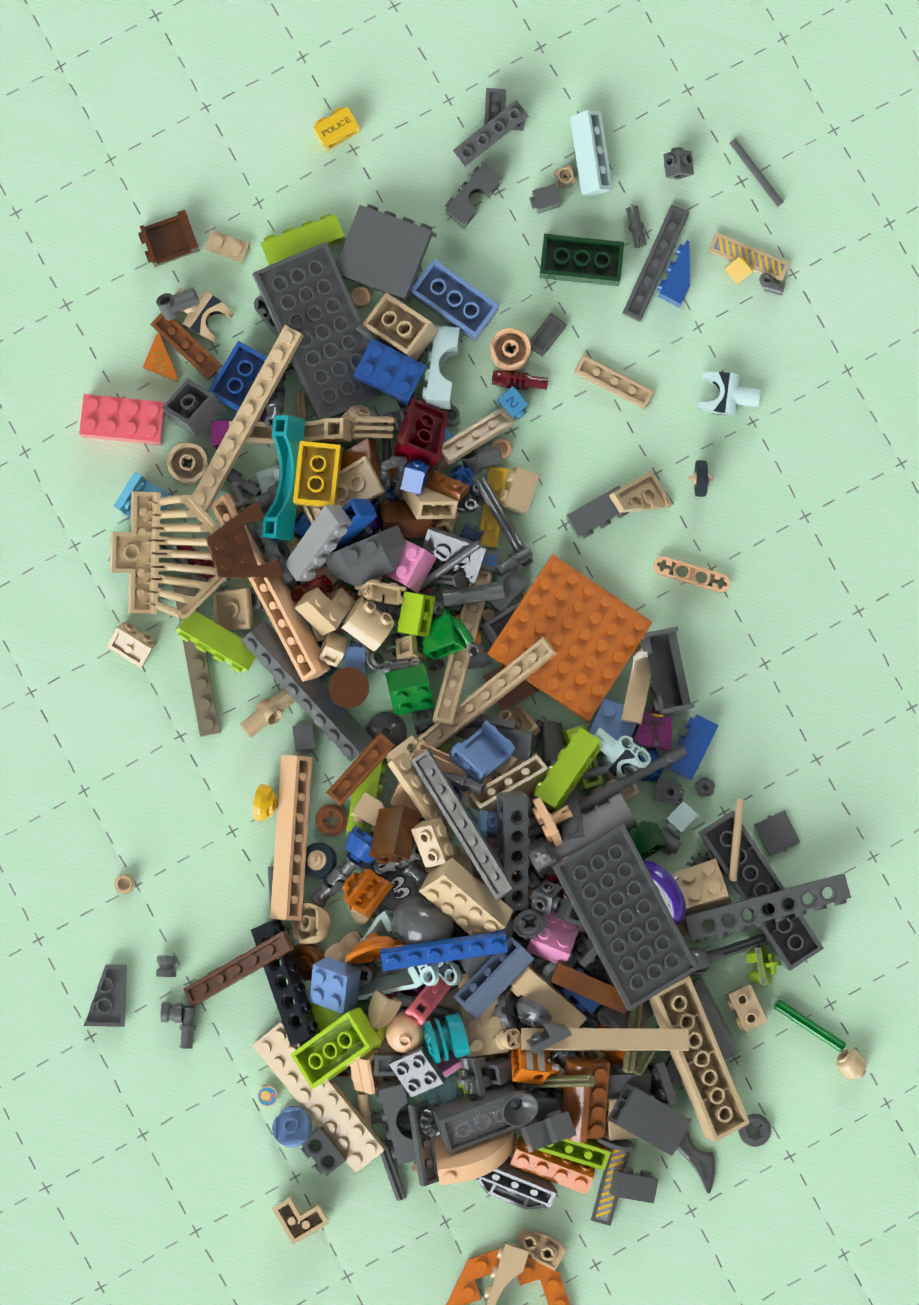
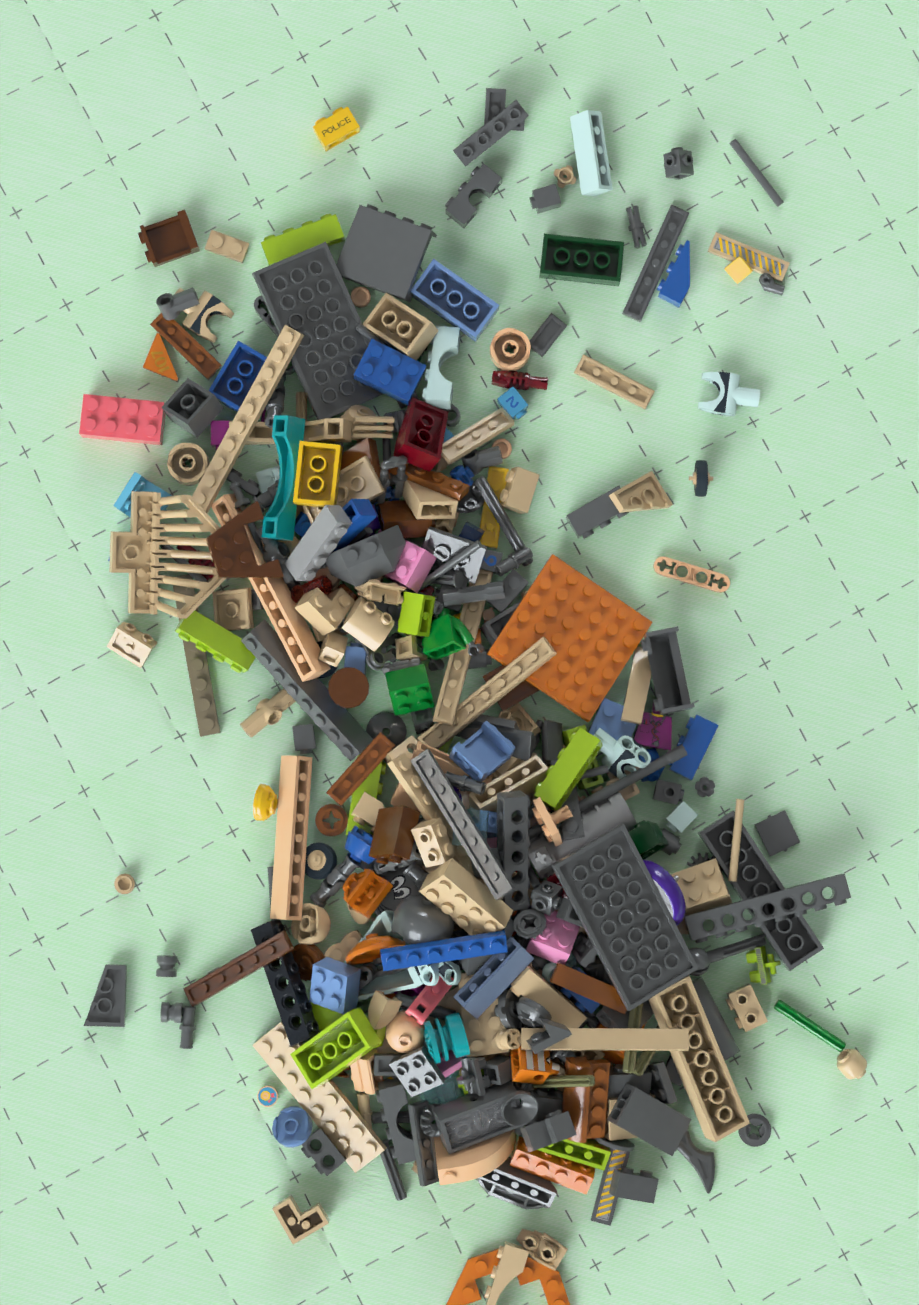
brick [401,460,430,495] -> none

